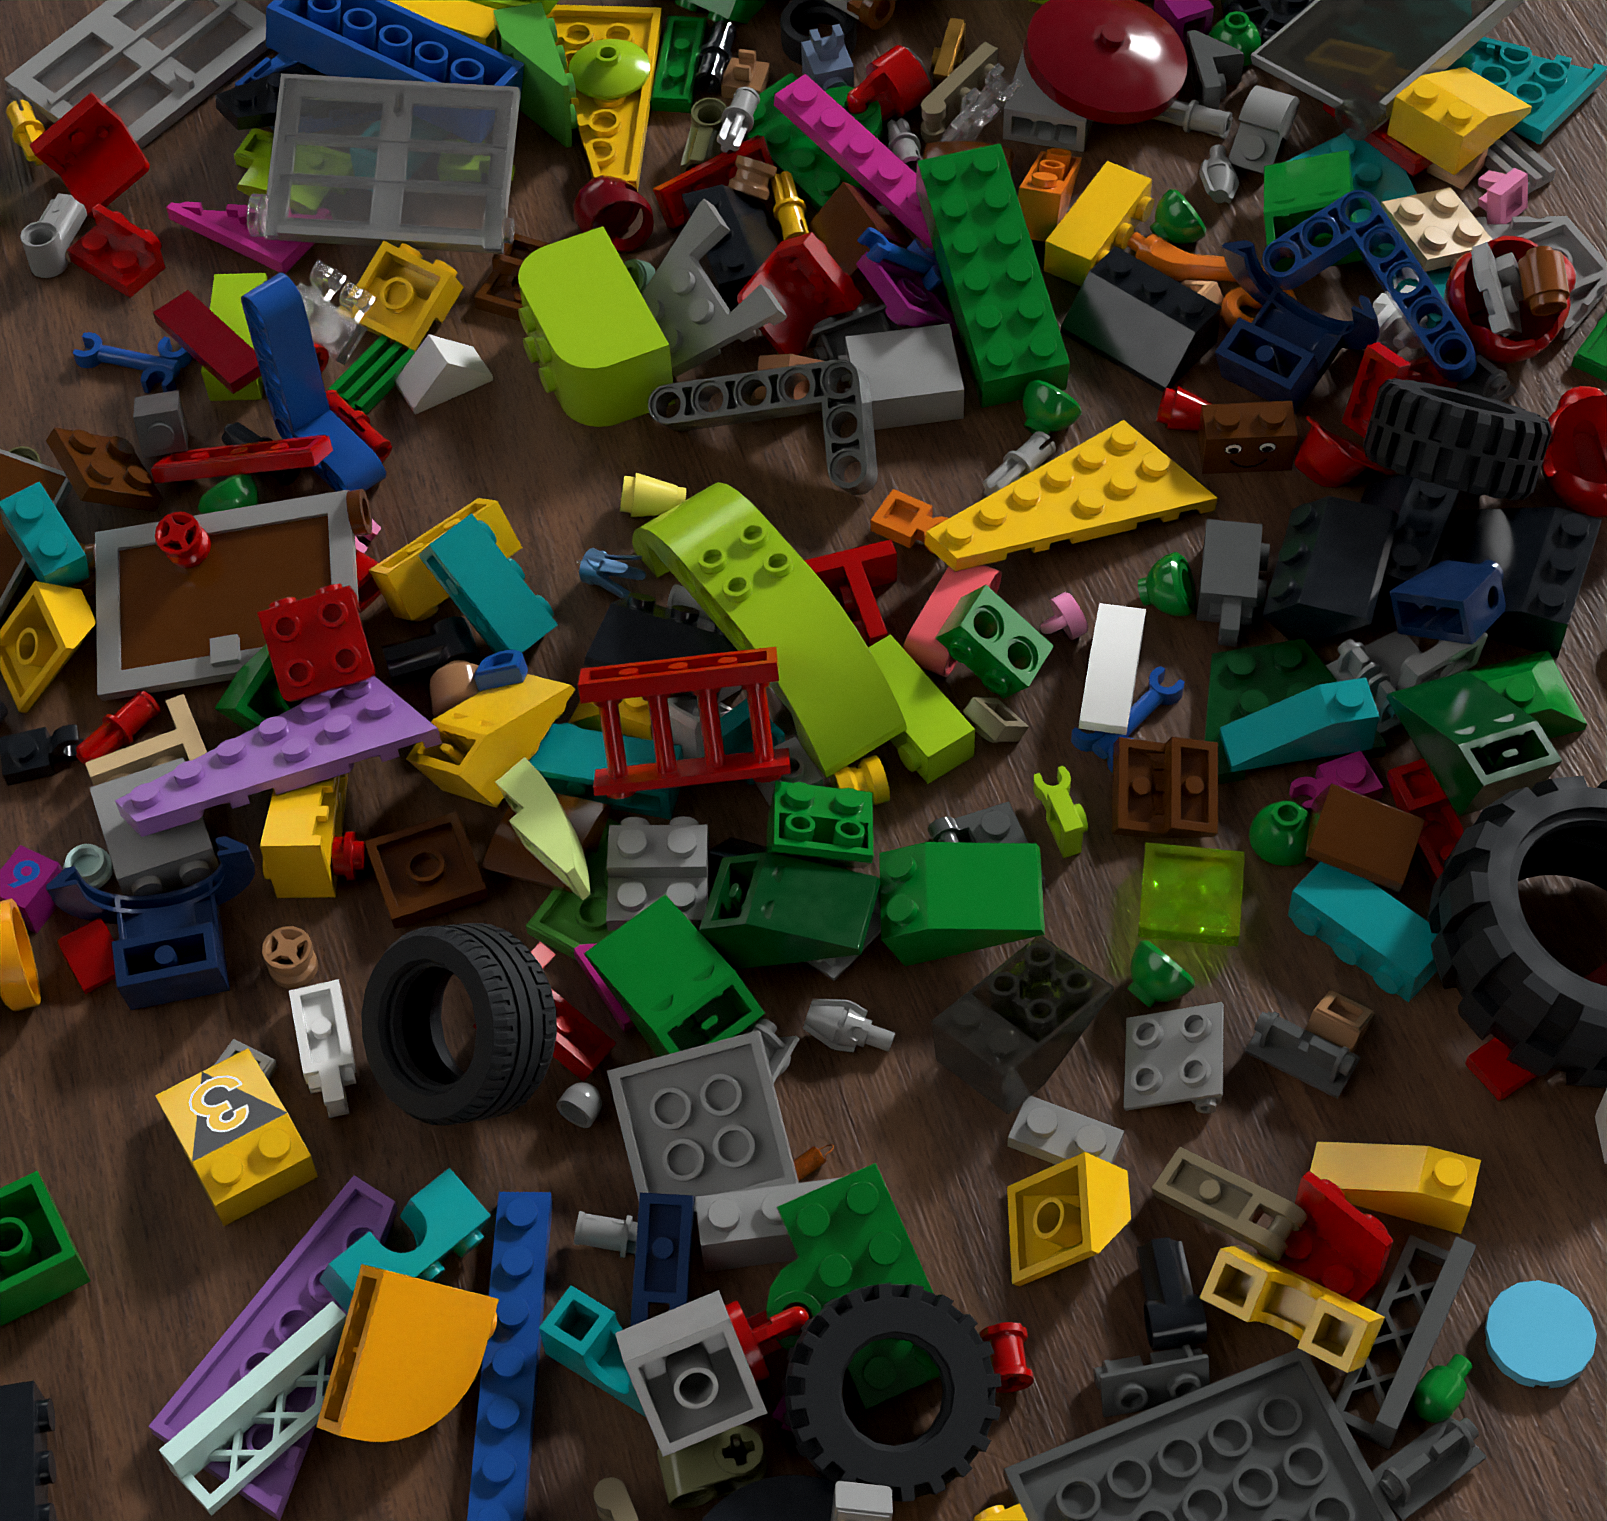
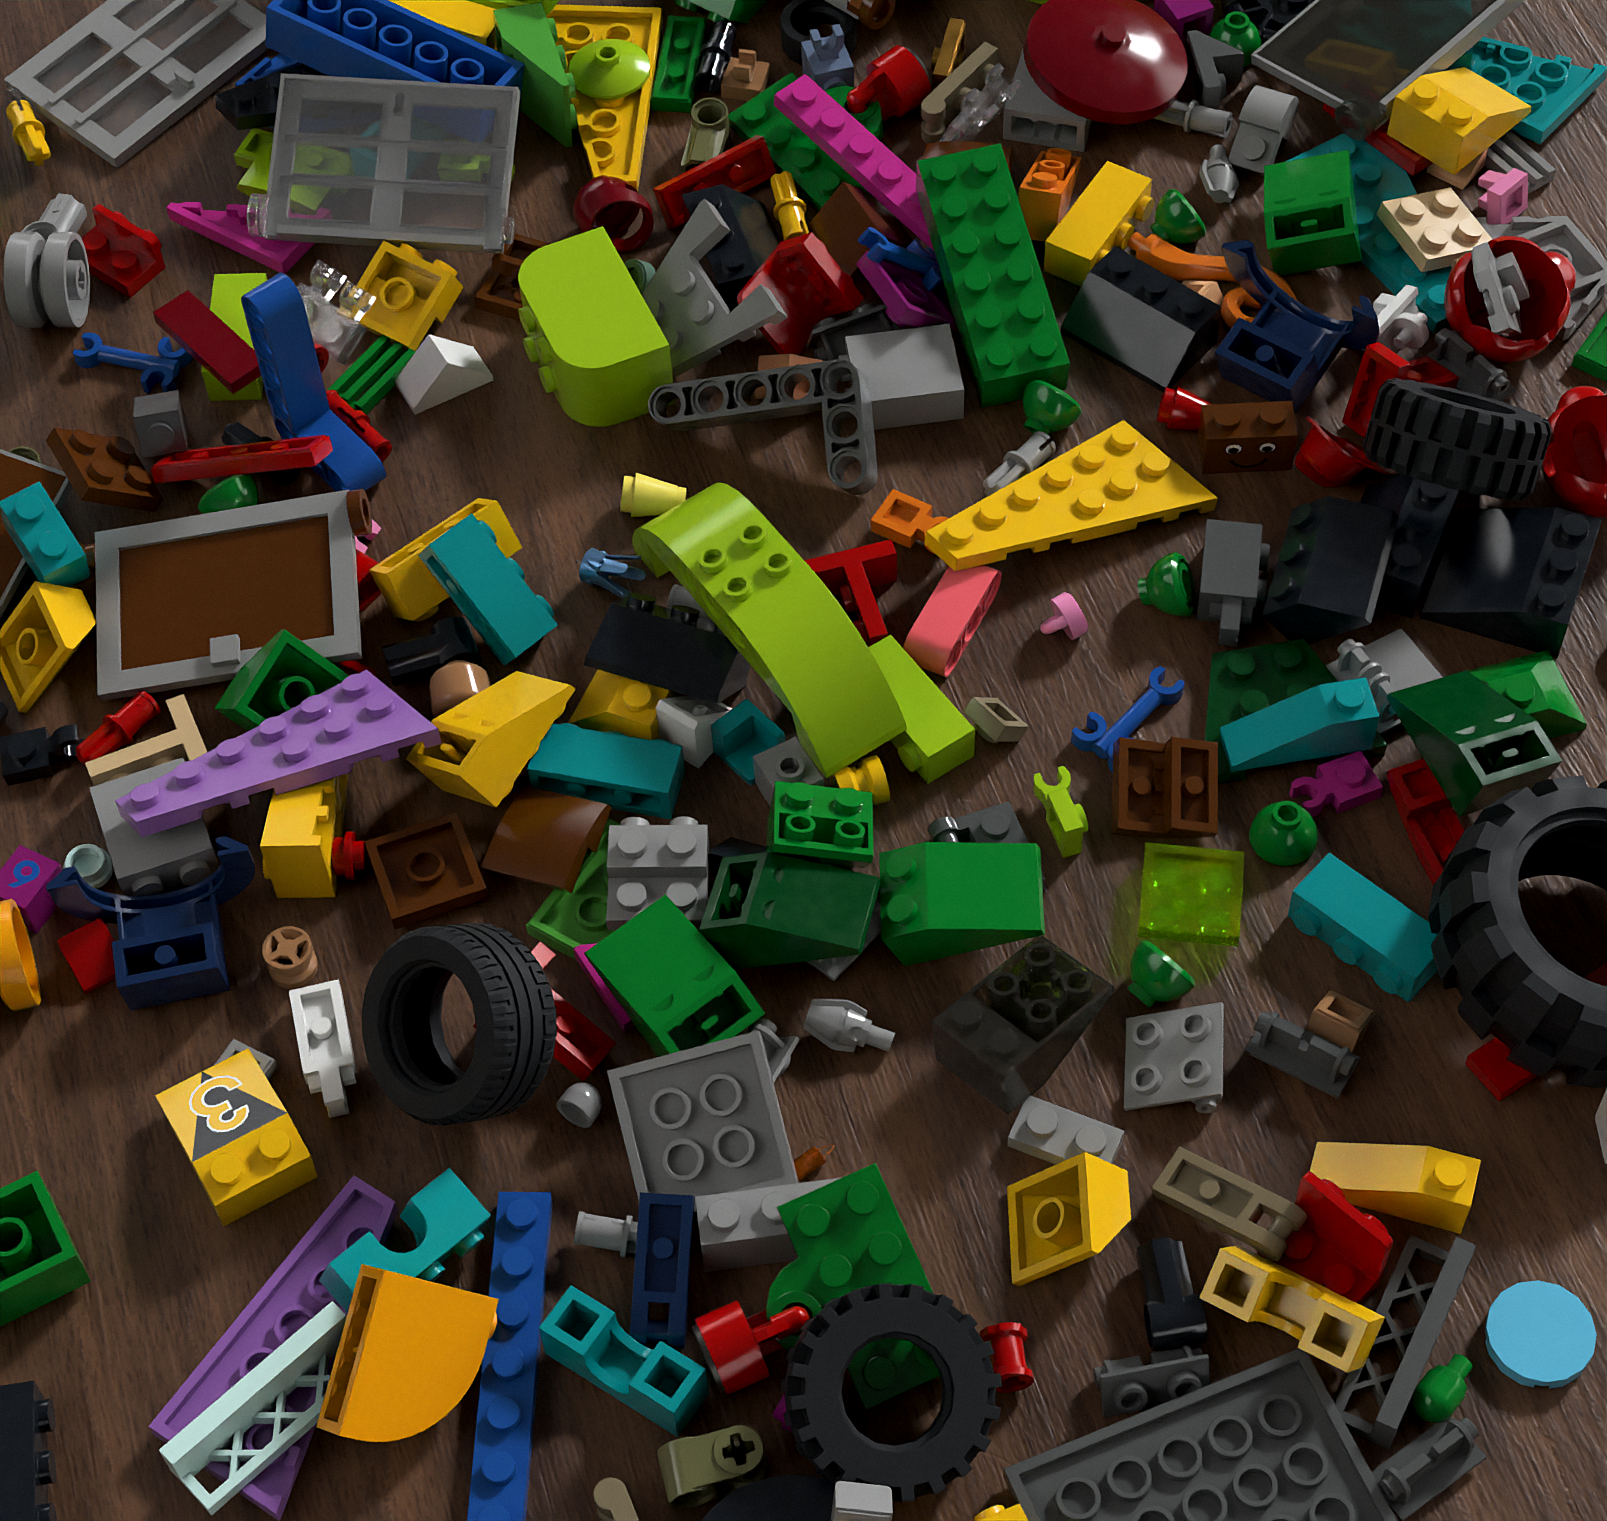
red bracket [29,92,150,218] -> none
red wheel [155,511,211,568] -> none
red bracket [257,584,375,702] -> none
blue tile [474,650,528,691] -> none
yellowish green slope [495,757,590,900] -> none
red fence [578,647,791,799] -> none
light grey slope [615,1290,767,1457] -> none
light grey axle [716,87,760,153] -> none
medium nougat wheel [728,155,777,201] -> none
light grey axle [886,118,923,173] -> none
green brick [935,585,1054,699] -> none
white slope [1079,603,1146,735] -> none
blue beam [1262,190,1477,382] -> none
reddish brown slope [1305,783,1425,892] -> none
dark blue torso [1389,559,1506,645] -> none
light grey plate [1396,632,1488,691] -> none
dark orange brick [1518,246,1570,316] -> none
none -> light grey wheel [3,232,90,328]

